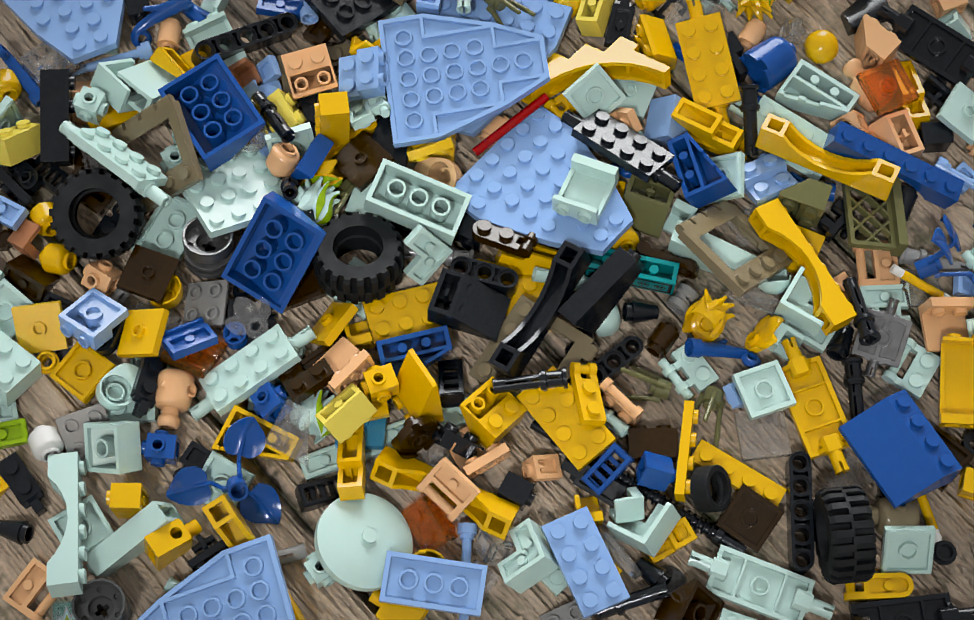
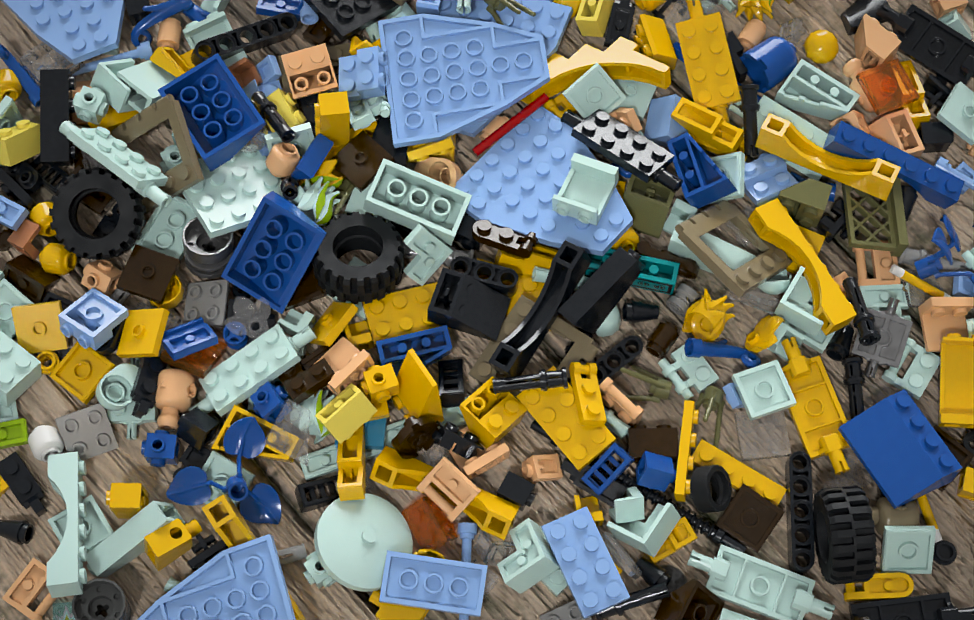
light aqua slope [83,420,142,475] -> none
none -> black brick [176,407,220,451]
none -> light aqua panel [277,309,316,336]

